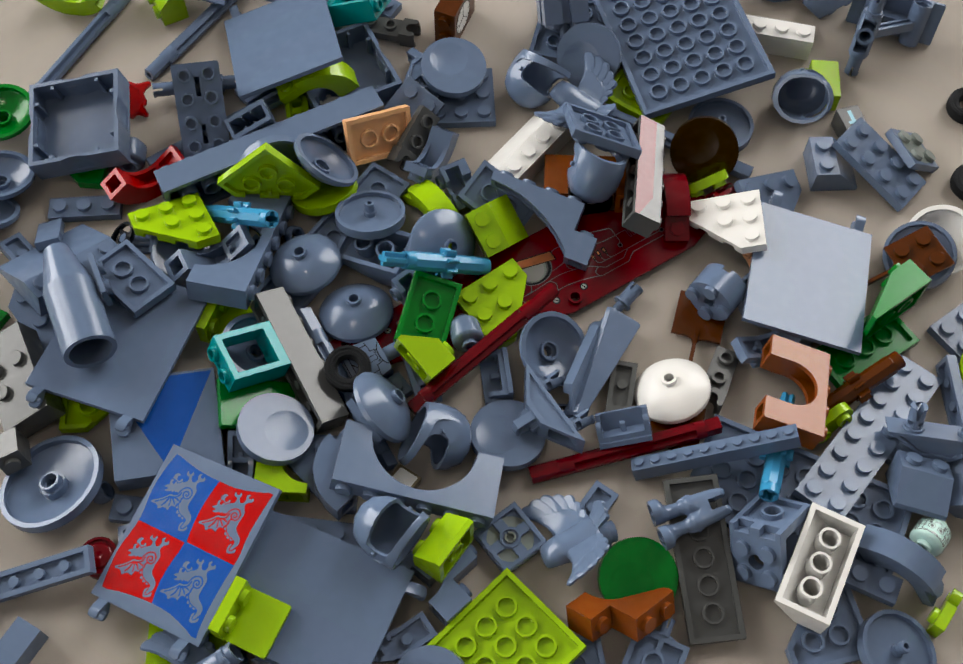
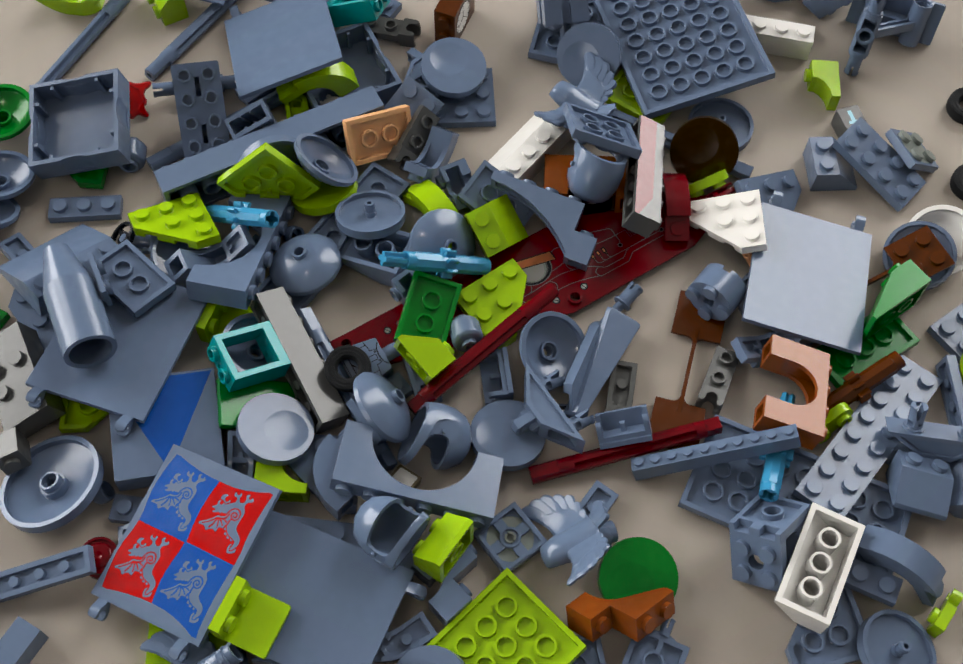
sand blue tile [34,218,65,251] -> none
red arch [100,145,185,205] -> none
sand blue dish [319,283,394,343] -> none
sand blue piece [505,48,571,109] -> none
white dish [634,358,711,424] -> none
sand blue piece [647,488,732,551] -> none
dark grey plate [662,474,747,646] -> none
sand blue piece [771,68,834,124] -> none
light aqua head [909,516,951,557] -> none

